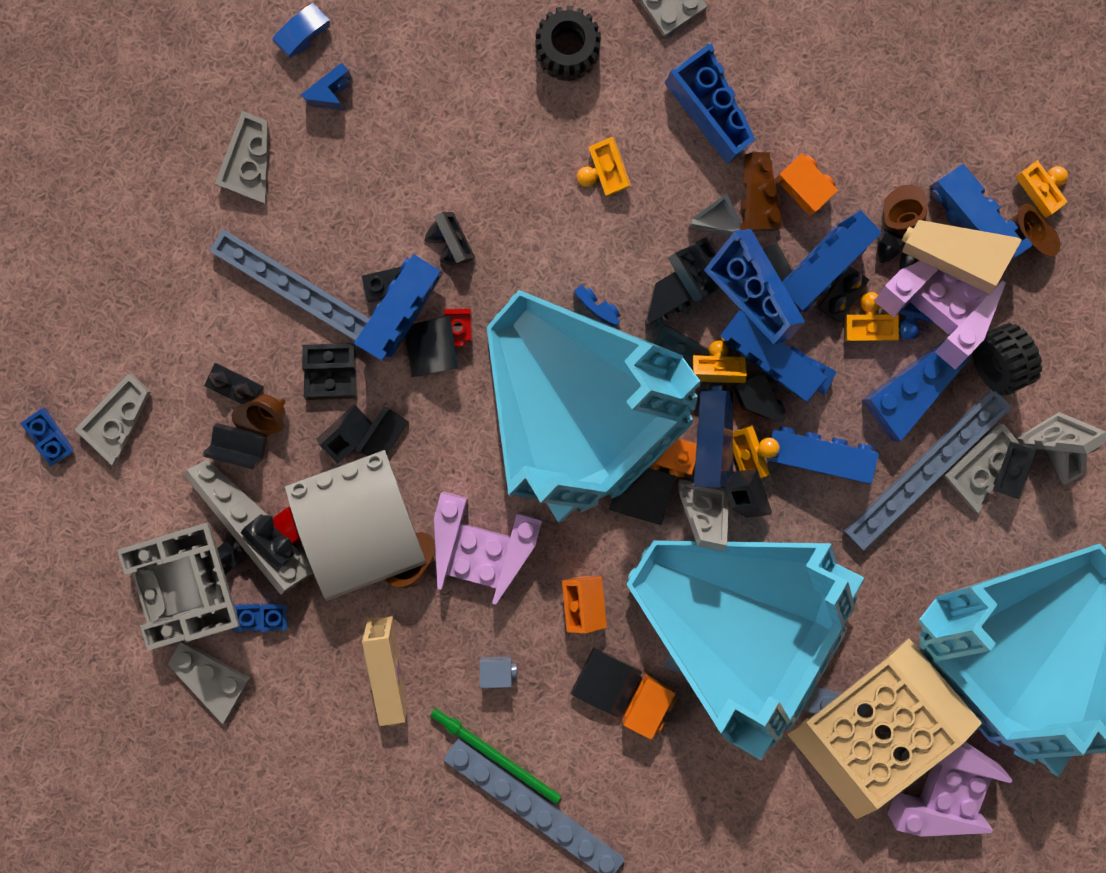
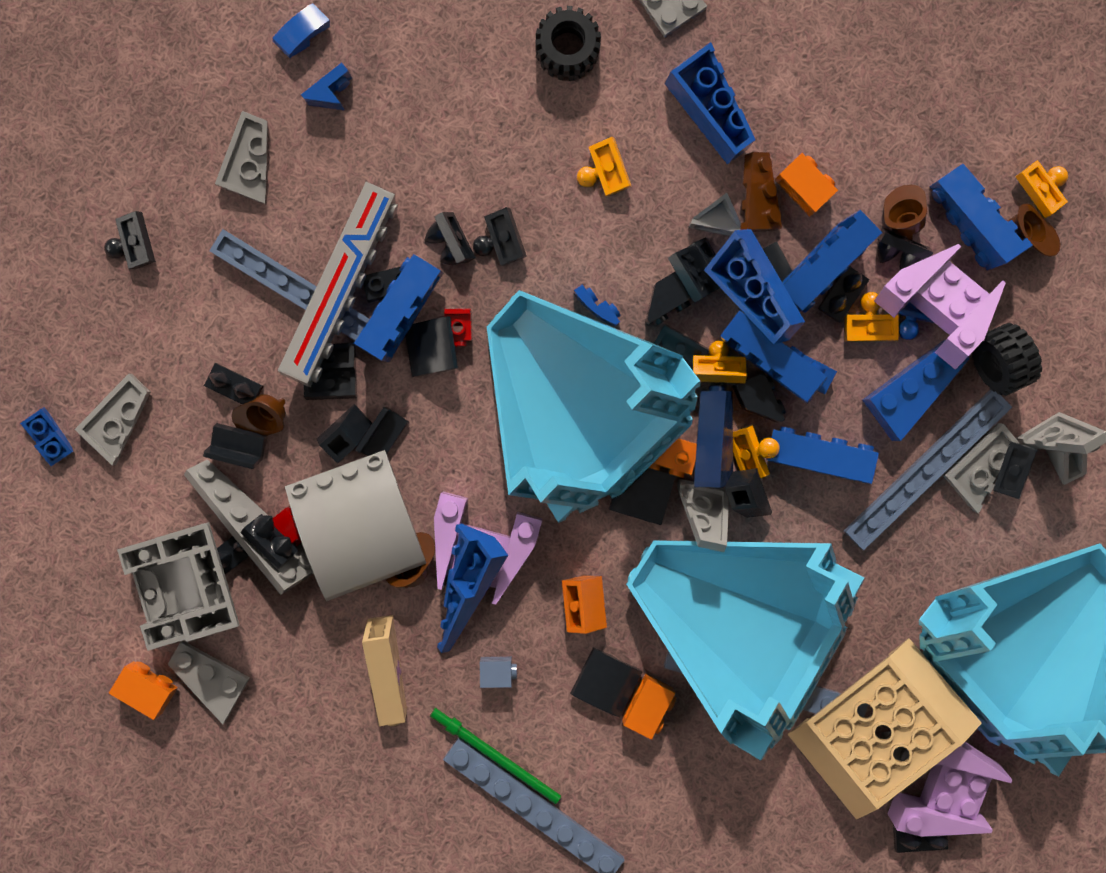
blue slope [234,603,287,632] -> none
tan slope [902,220,1022,294] -> none
none -> black plate [104,211,156,269]
none -> orange brick [109,661,178,720]
none -> light grey brick [278,182,398,387]
none -> blue wedge [437,524,508,653]
none -> black plate [473,207,527,266]
none -> black tile [893,824,949,853]

